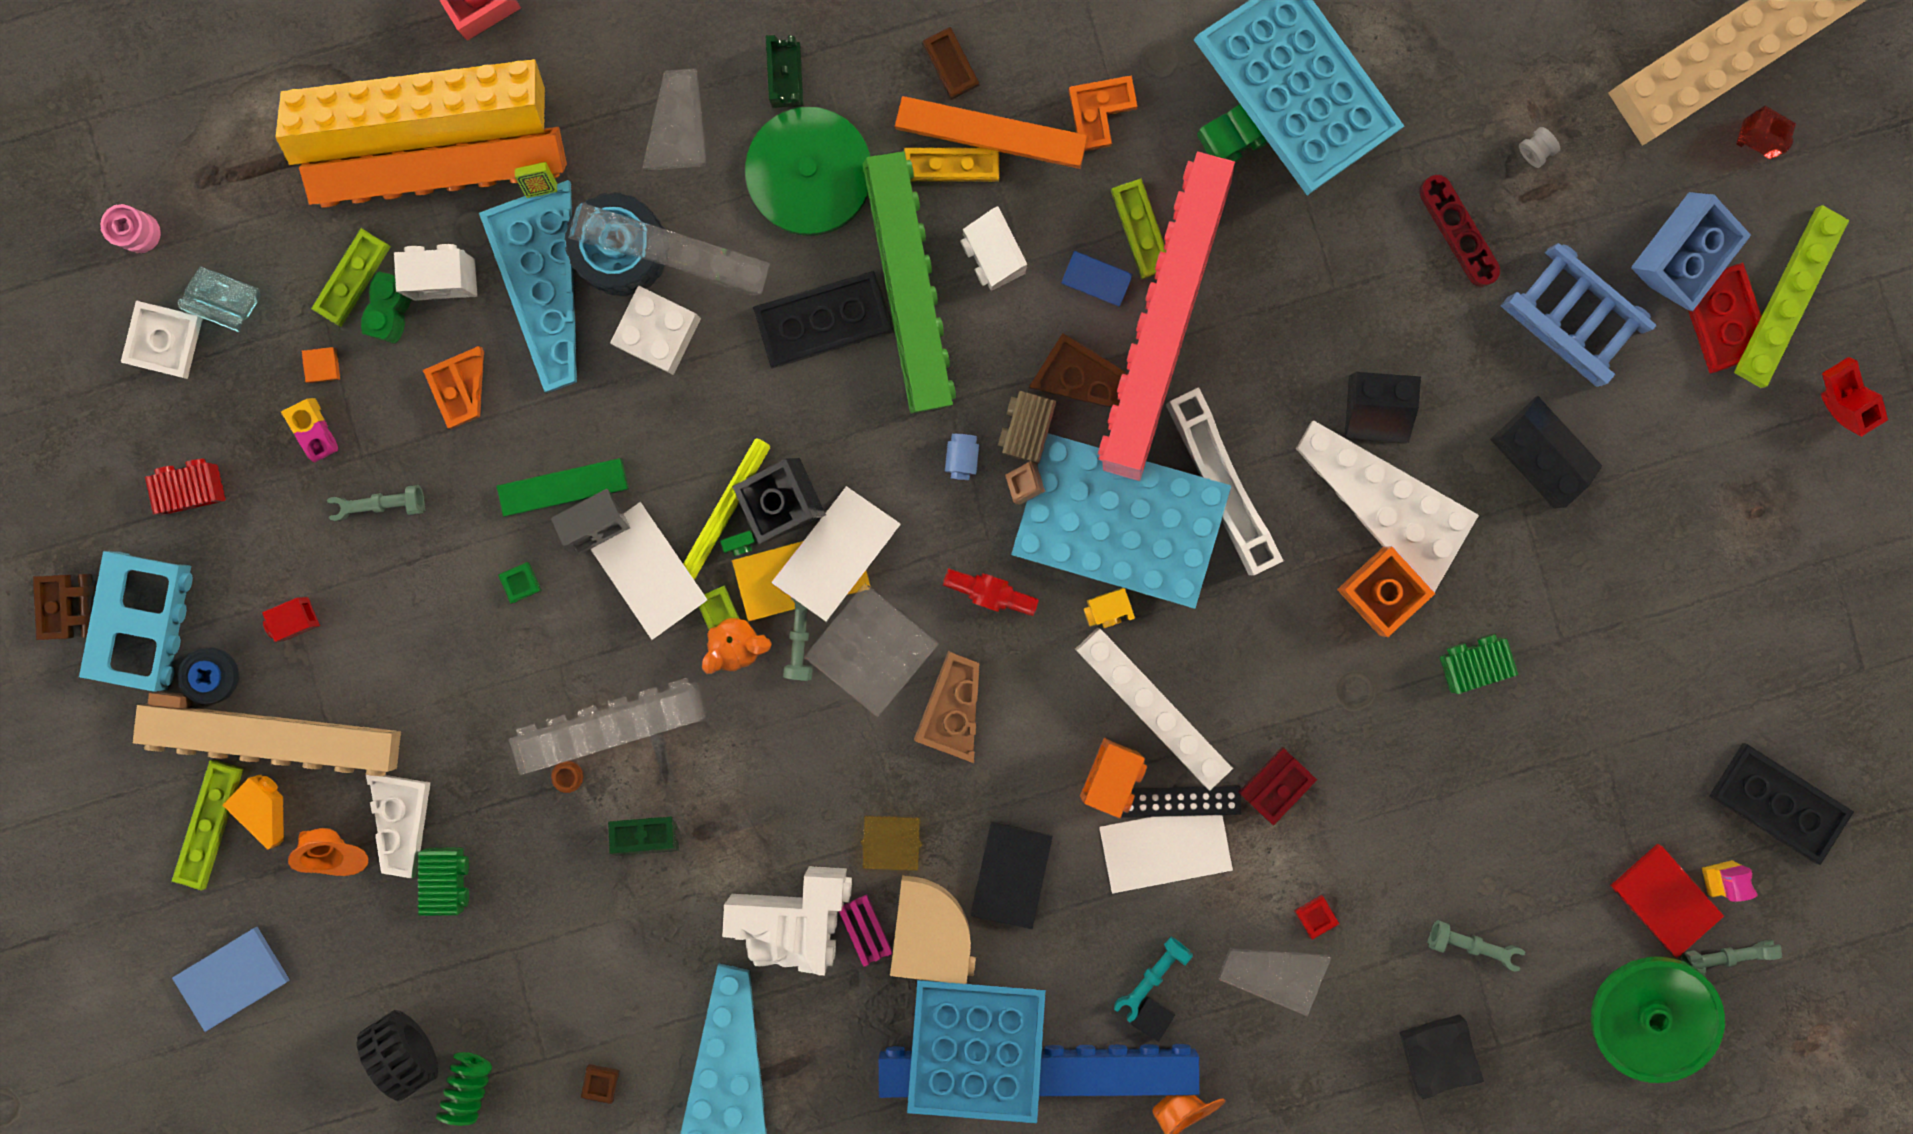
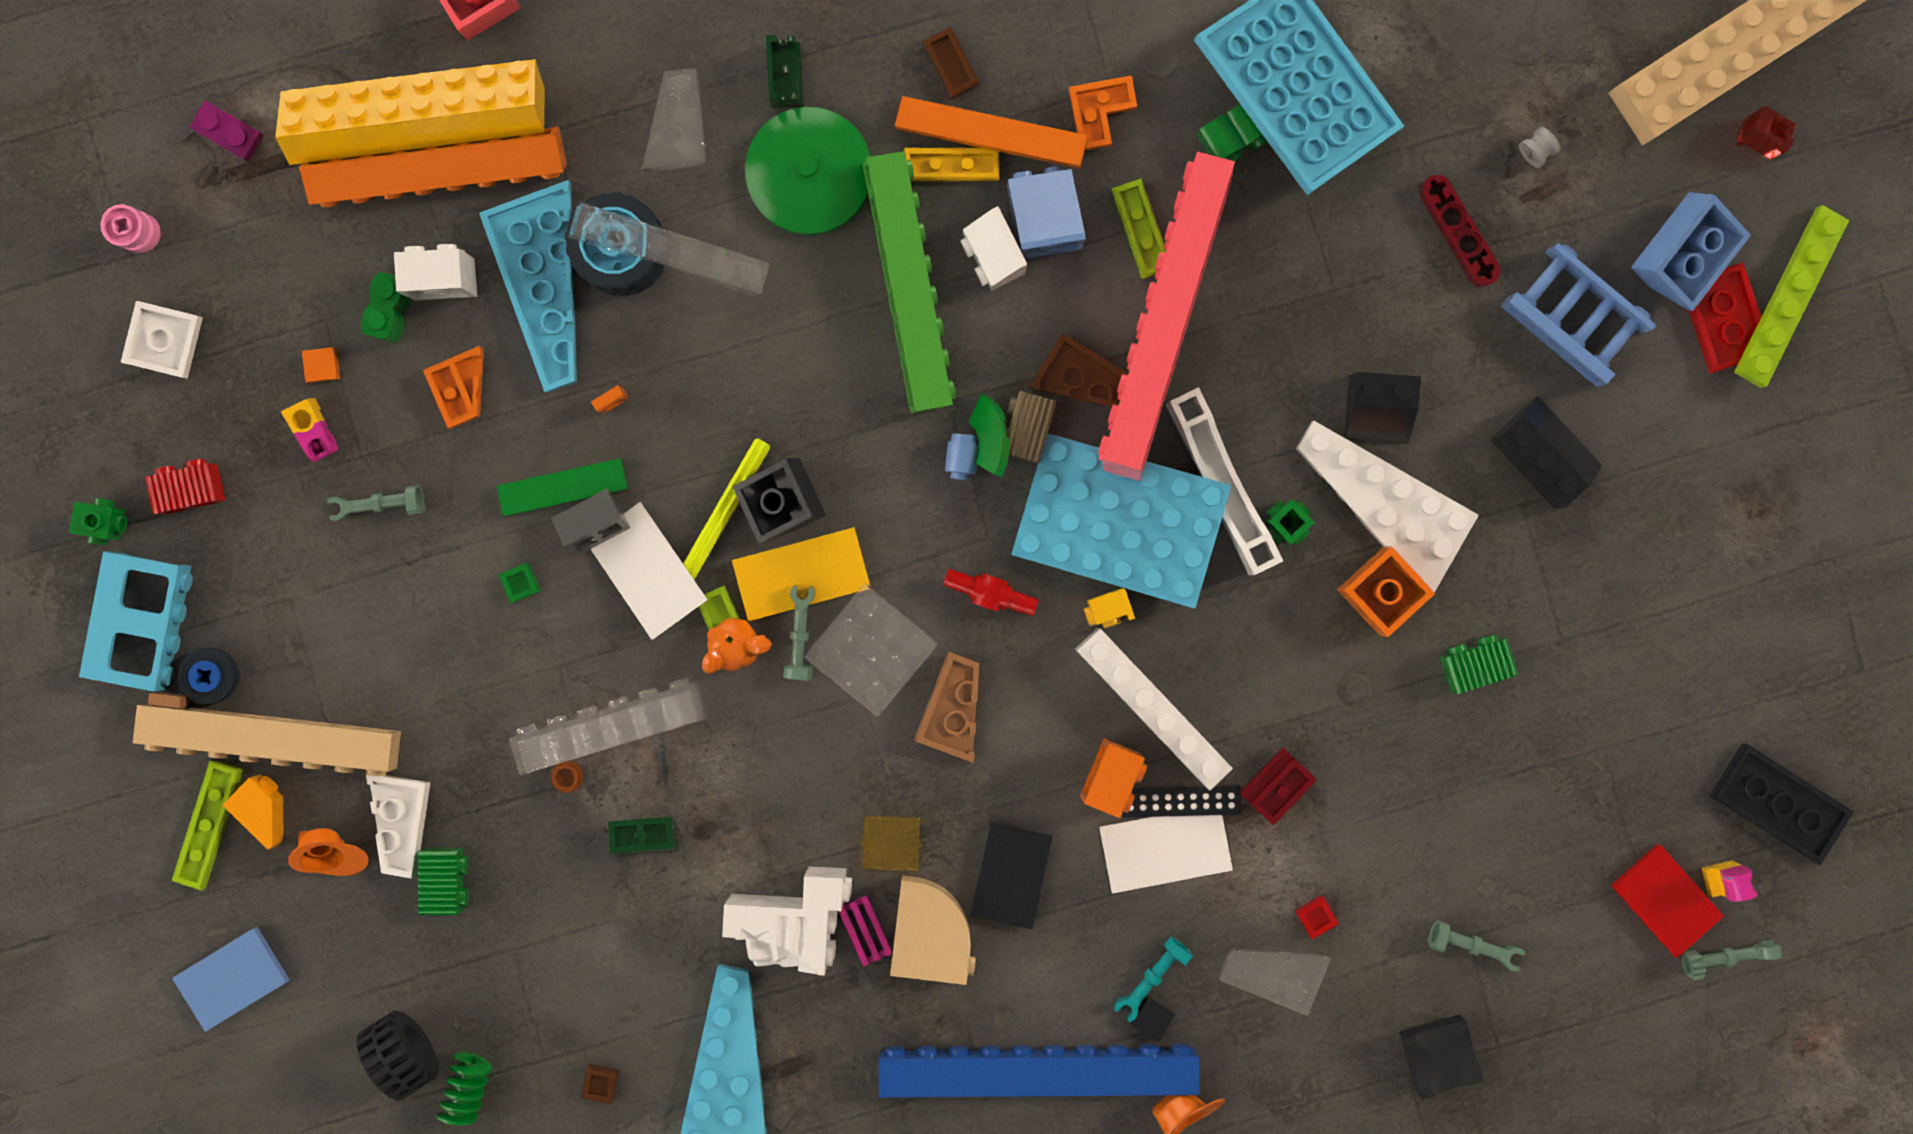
reddish brown plate [33,574,96,640] -> none
clear light blue plate [177,266,261,332] -> none
red brick [262,597,320,642] -> none
lime tile [311,228,391,327] -> none
lime tile [515,162,557,198] -> none
white brick [610,285,701,375] -> none
green plate [720,530,758,557] -> none
black tile [753,271,893,368] -> none
white sticker [772,486,901,621] -> none
dark azure plate [907,980,1046,1123] -> none
medium nougat tile [1005,461,1045,505] -> none
blue slope [1061,251,1133,307] -> none
green dish [1590,956,1725,1083] -> none
red brick [1821,357,1888,437] -> none
none -> green brick [69,498,127,545]
none -> magenta plate [189,100,264,162]
none -> orange tile [591,385,629,414]
none -> green tile [968,394,1010,477]
none -> medium blue slope [1007,166,1086,259]
none -> green brick [1264,499,1315,545]

